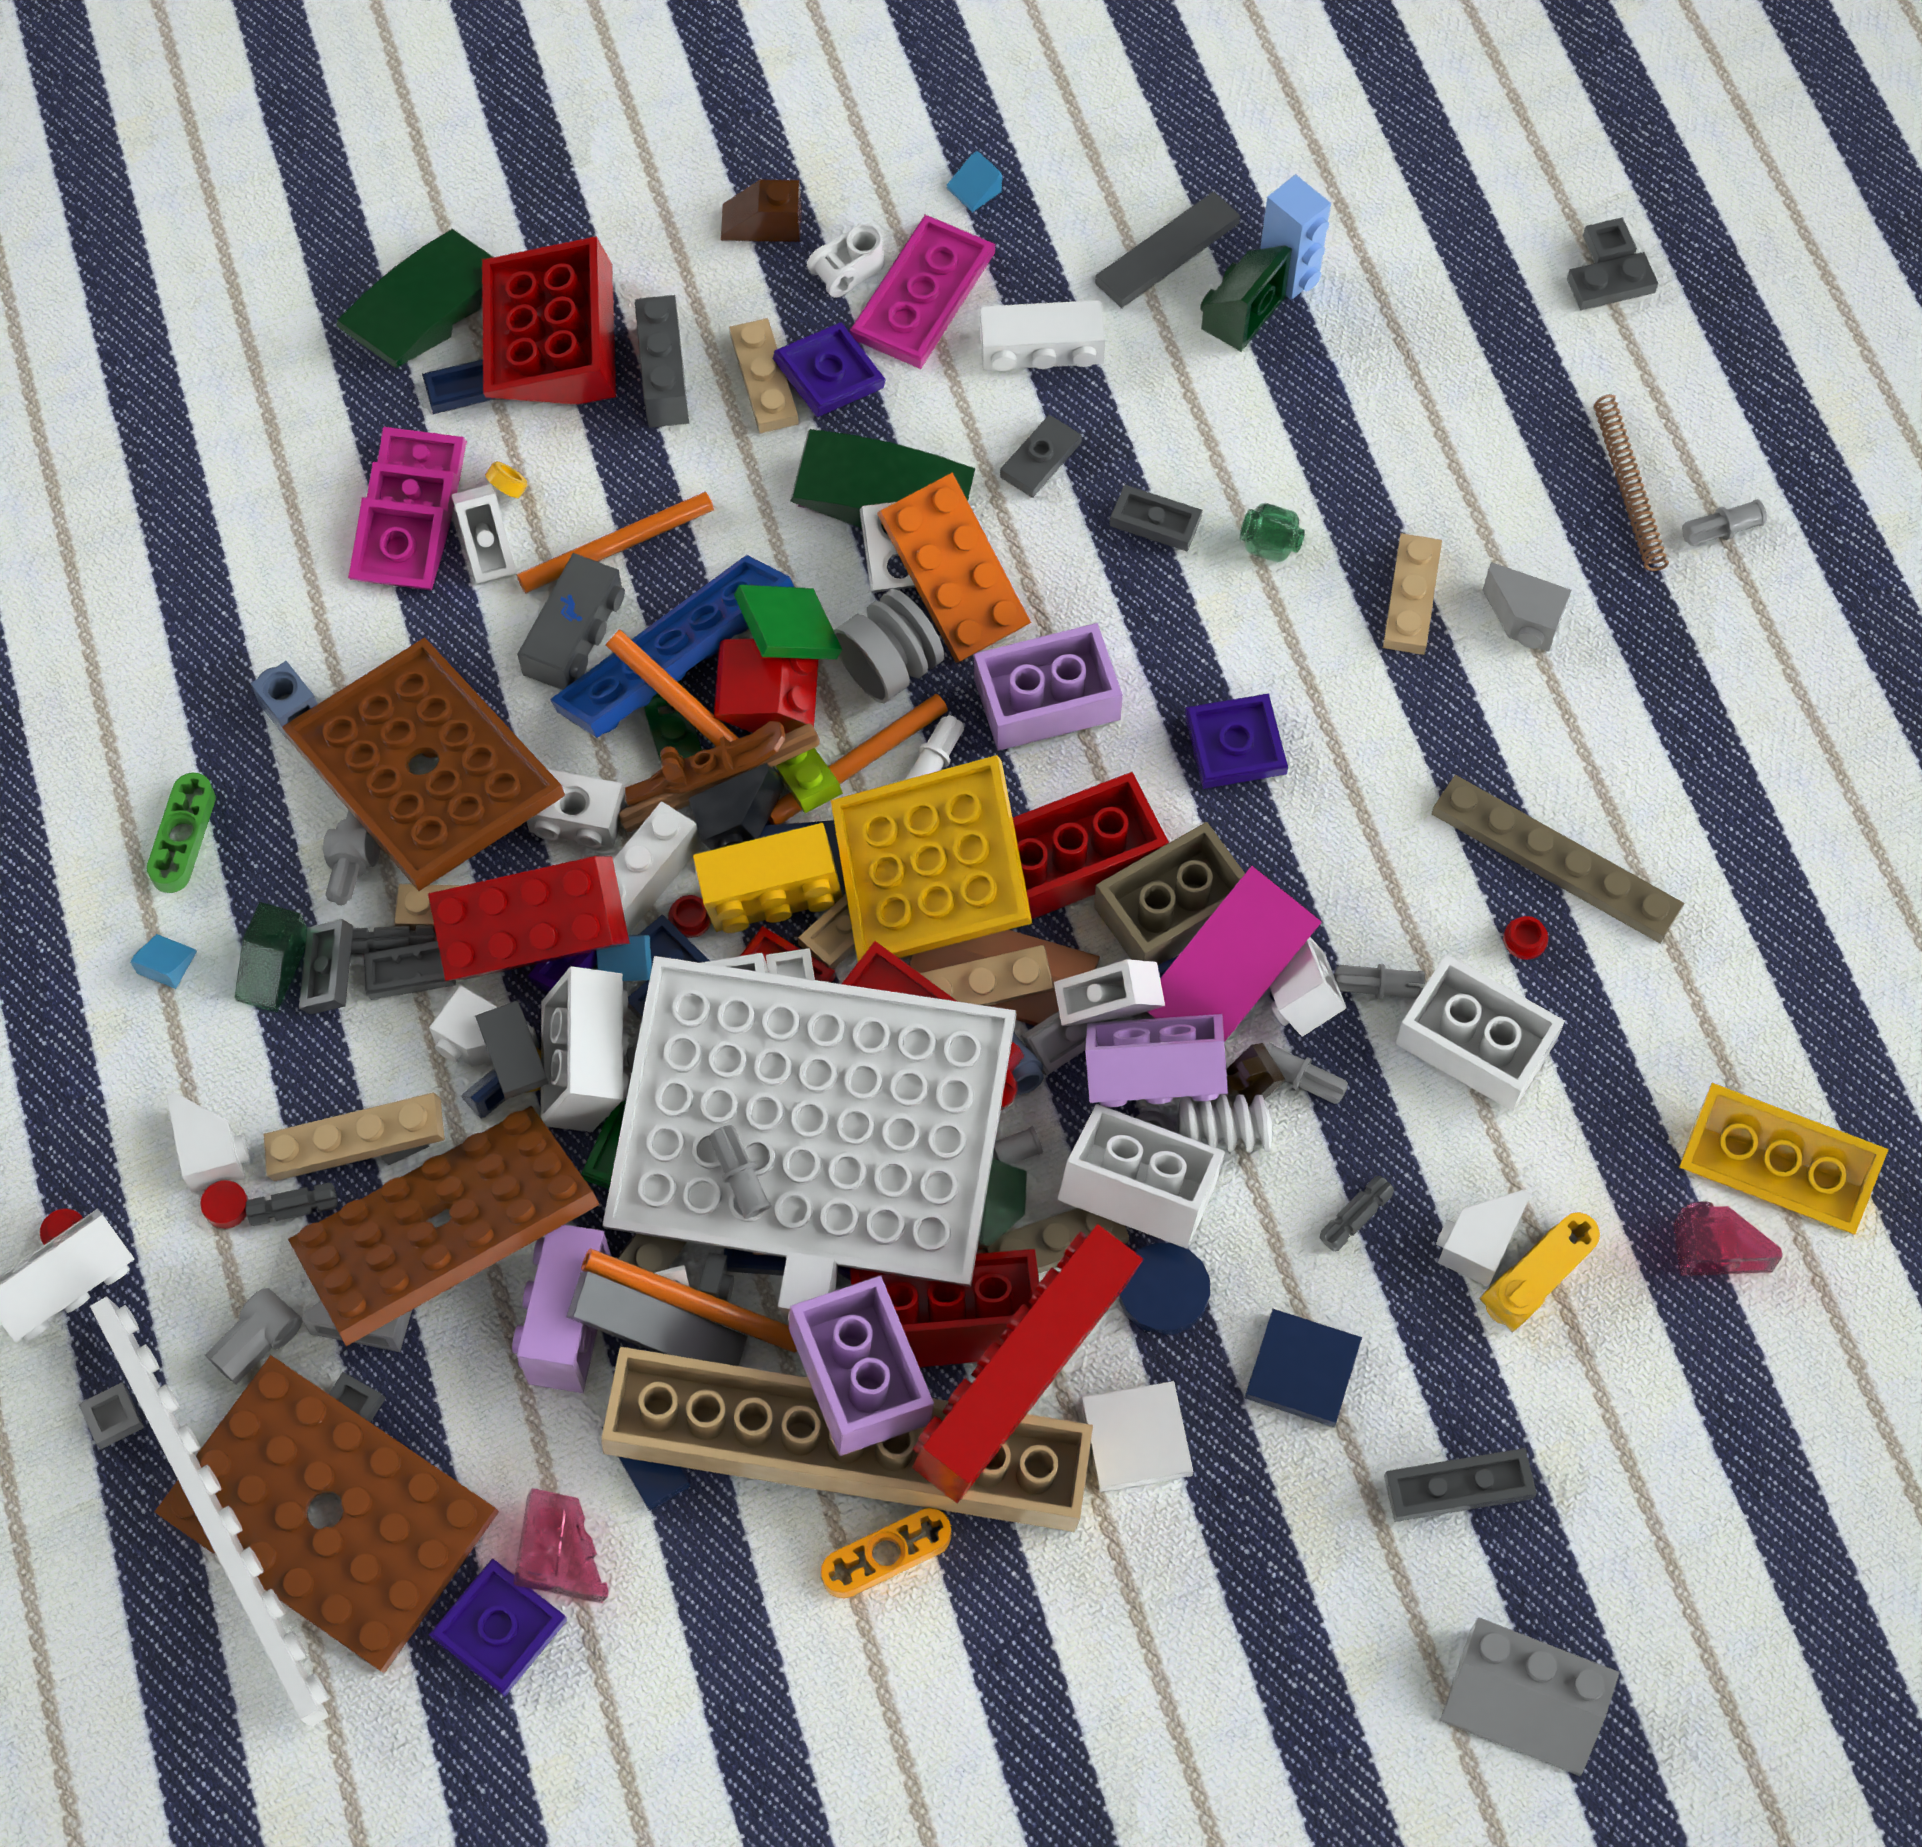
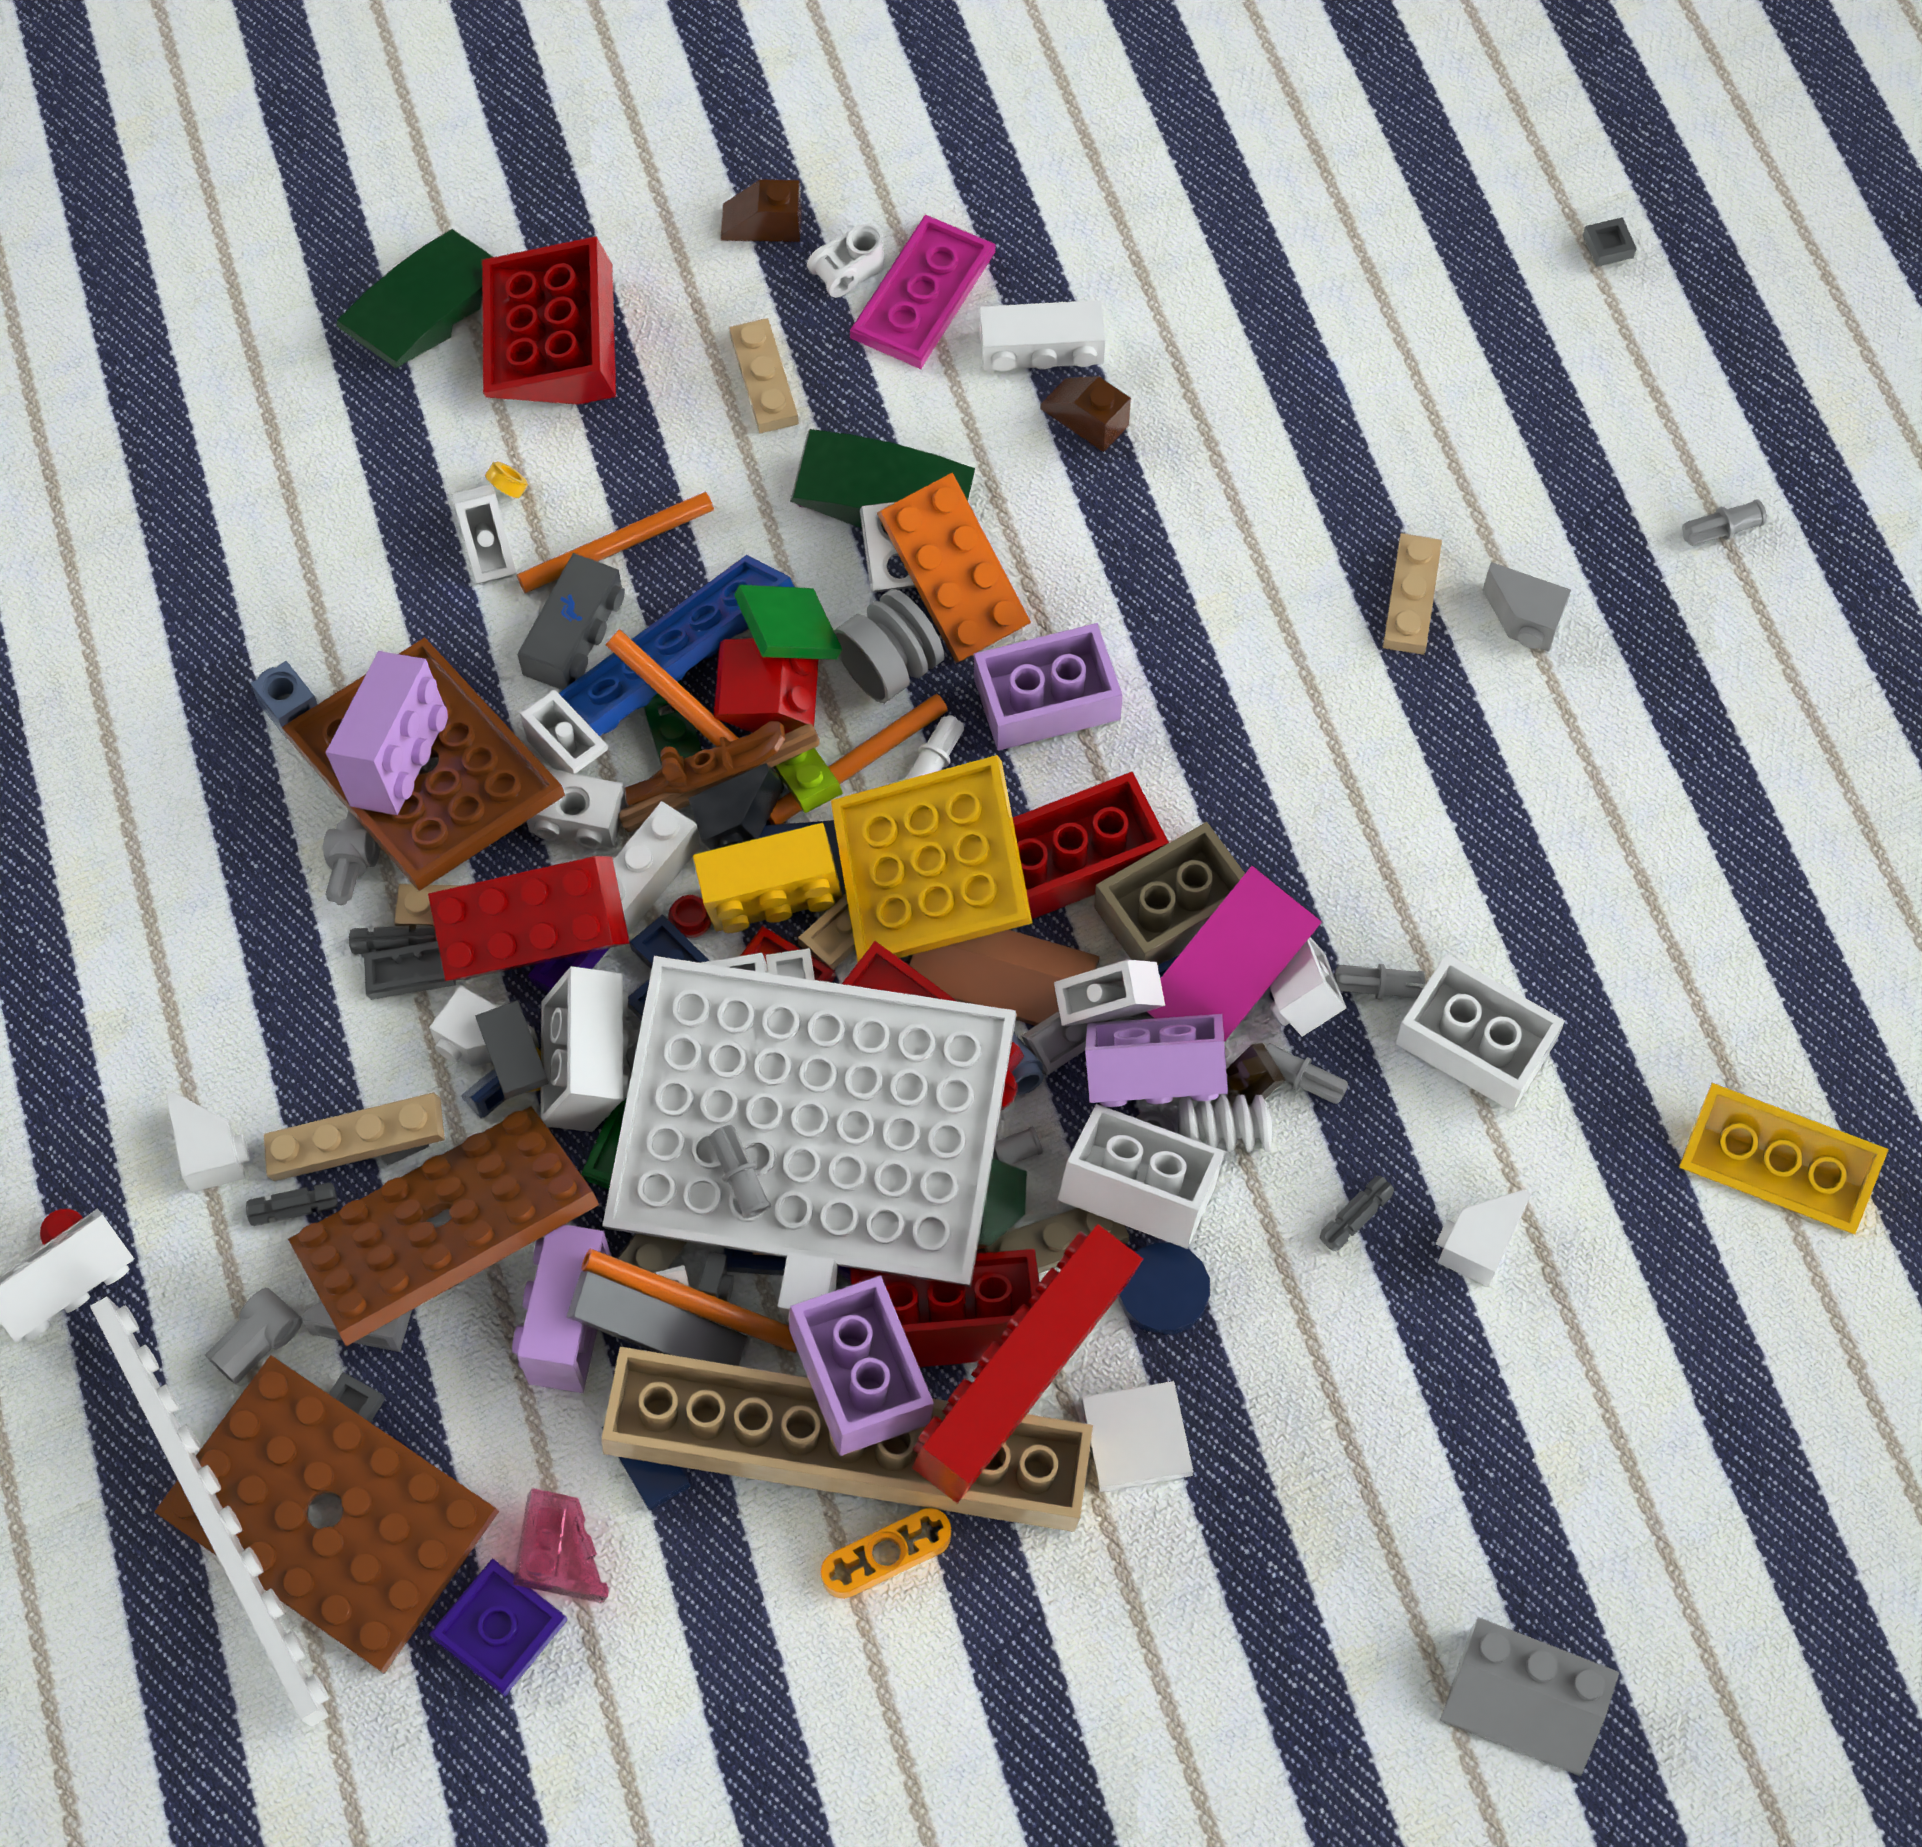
light grey plate [79,1382,144,1449] -> none
dark azure slope [130,934,197,989] -> none
bright green beam [147,773,216,893] -> none
red tile [200,1180,249,1229] -> none
clear green slope [234,902,307,1013] -> none
dark grey plate [299,919,353,1015] -> none
dark pink slope [348,427,467,591] -> none
dark blue tile [422,359,497,414] -> none
dark azure slope [596,935,652,981] -> none
dark grey brick [635,295,689,428] -> none
dark purple plate [773,322,886,417] -> none
tan plate [920,945,1055,1006] -> none
dark azure slope [947,151,1002,212] -> none
dark grey plate [1000,414,1082,498] -> none
dark grey tile [1095,191,1240,308] -> none
dark grey plate [1110,484,1203,552] -> none
dark purple plate [1184,693,1288,789] -> none
dark green slope [1200,245,1292,352] -> none
clear green head [1240,503,1305,562] -> none
dark blue tile [1245,1309,1362,1428] -> none
light blue brick [1260,174,1331,300] -> none
dark grey plate [1384,1448,1537,1522] -> none
dark tan plate [1432,775,1685,944] -> none
yellow piece [1479,1212,1600,1332] -> none
red plate [1503,916,1549,960] -> none
dark grey plate [1567,252,1659,311] -> none
medium nougat piece [1593,394,1669,571] -> none
clear pink slope [1673,1201,1783,1276] -> none
none -> lavender brick [326,651,448,815]
none -> white slope [520,689,609,774]
none -> reddish brown slope [1040,376,1131,452]

